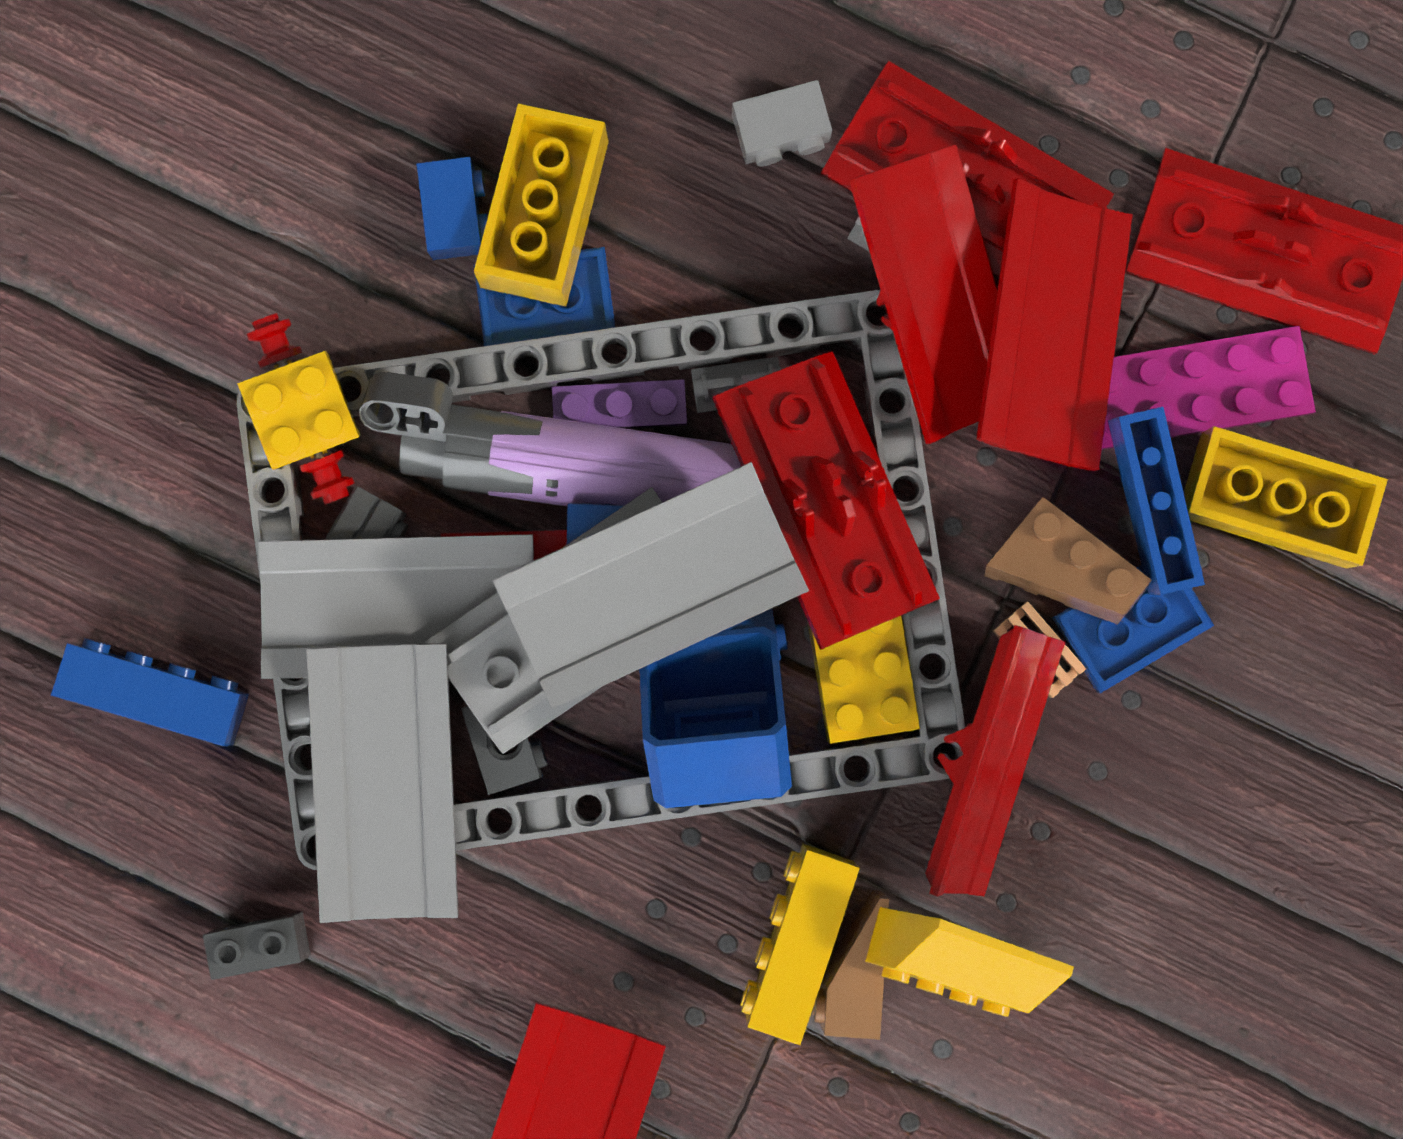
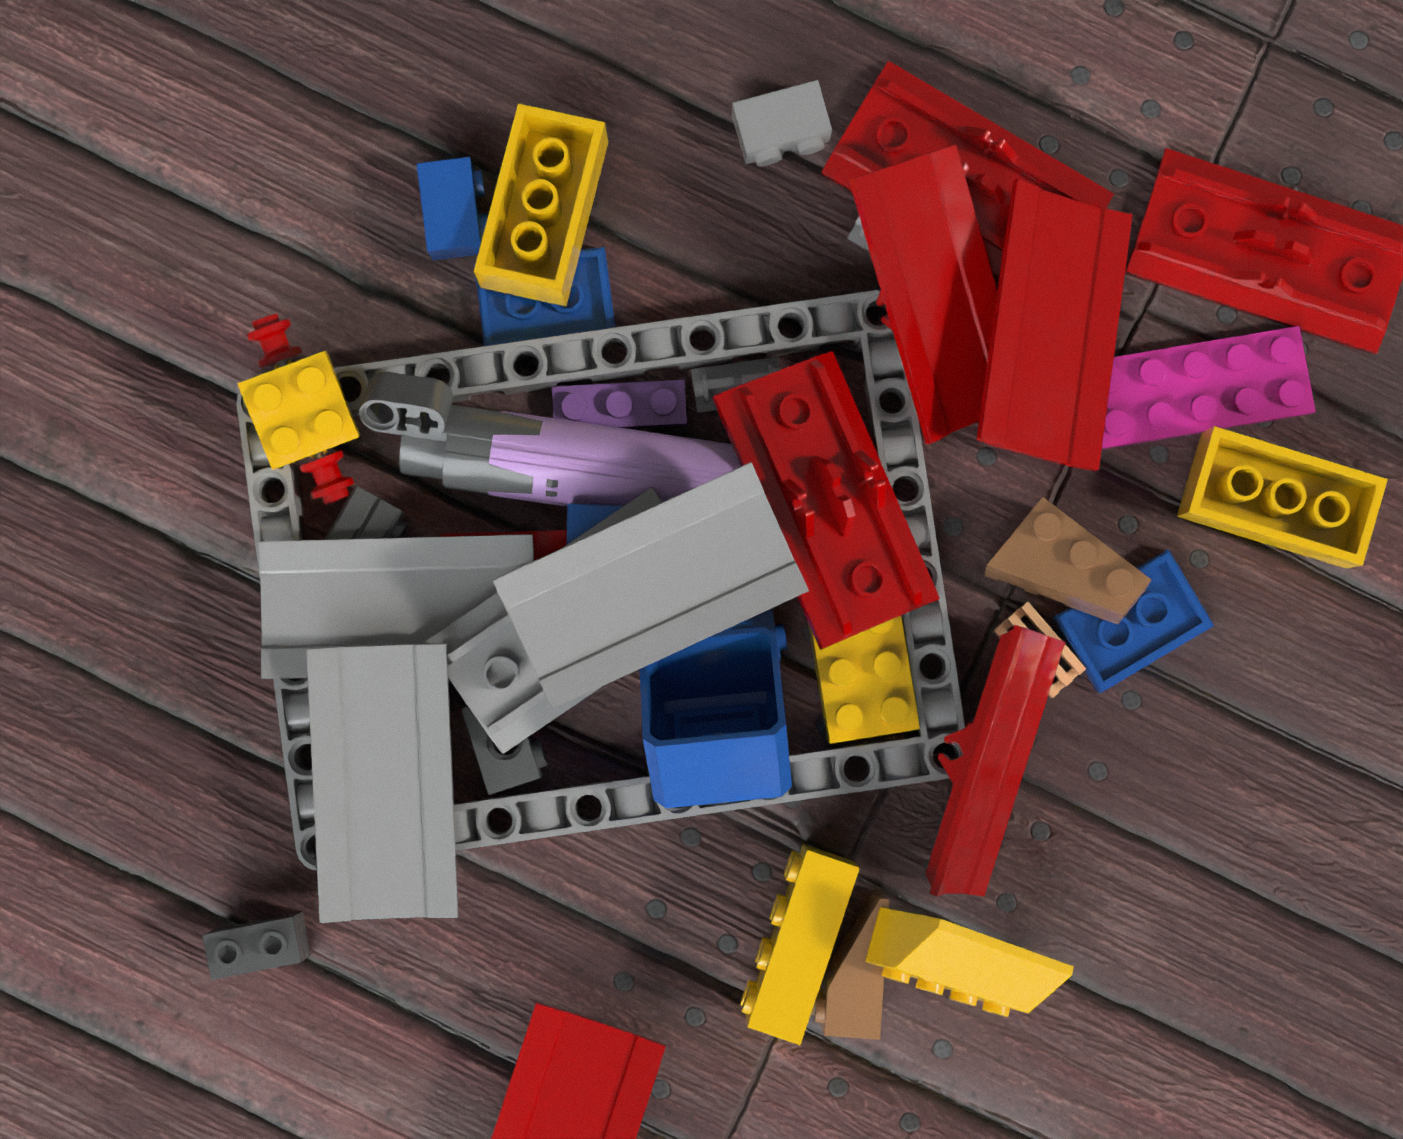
blue brick [51,638,249,746] -> none
blue brick [1108,407,1205,595] -> none

